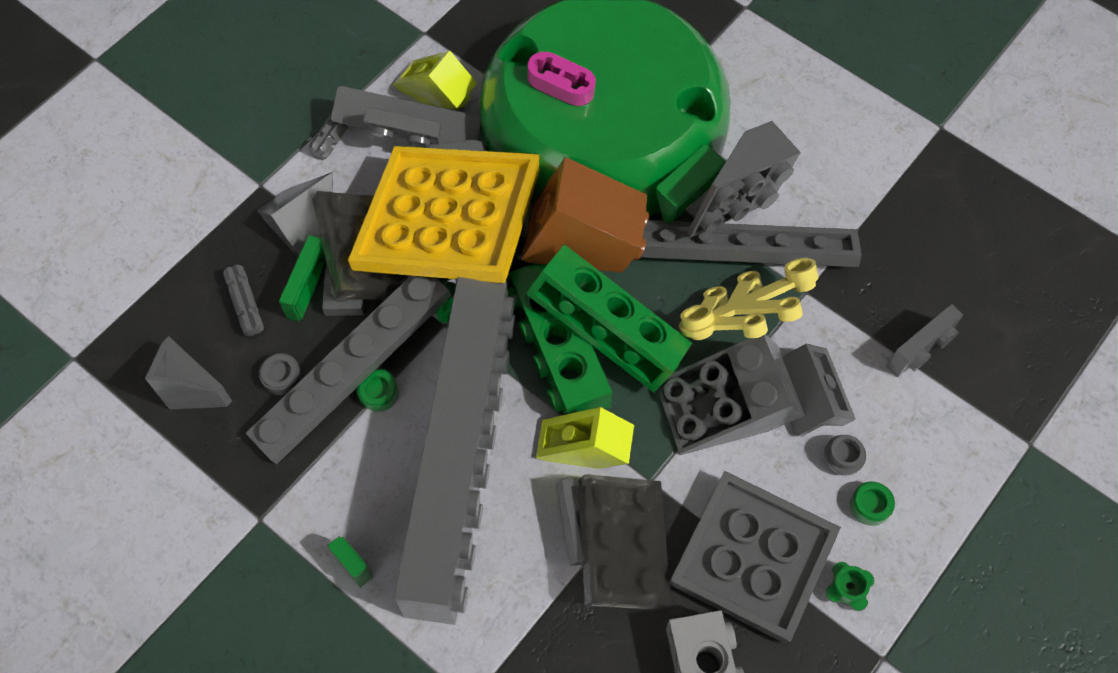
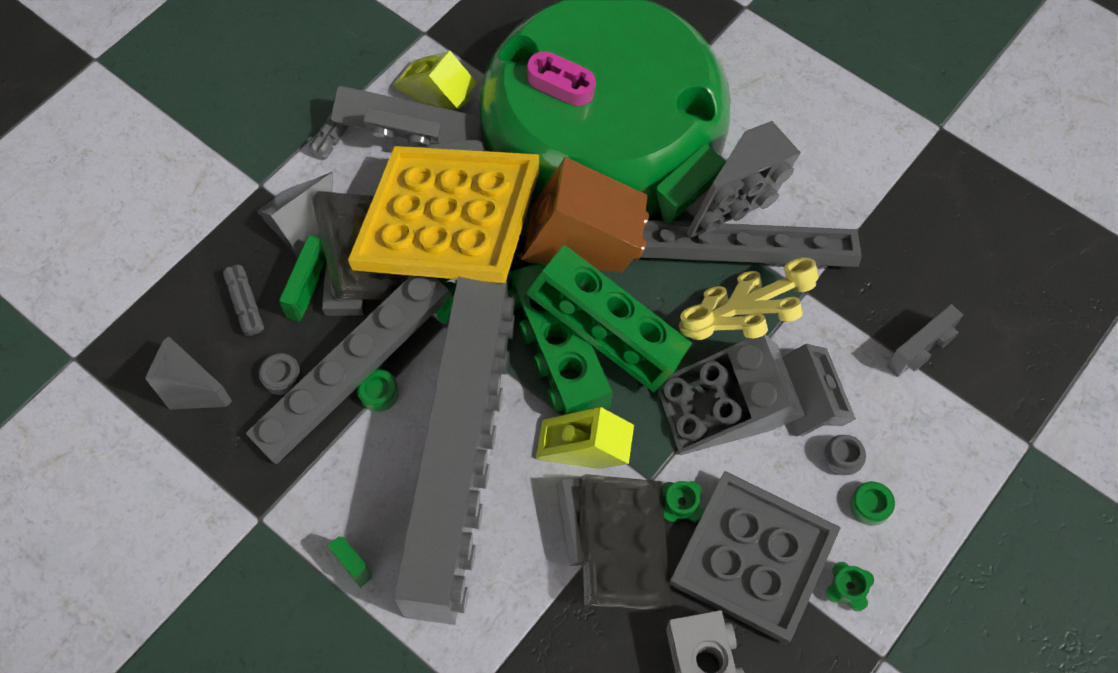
none -> green plate [660,481,703,523]

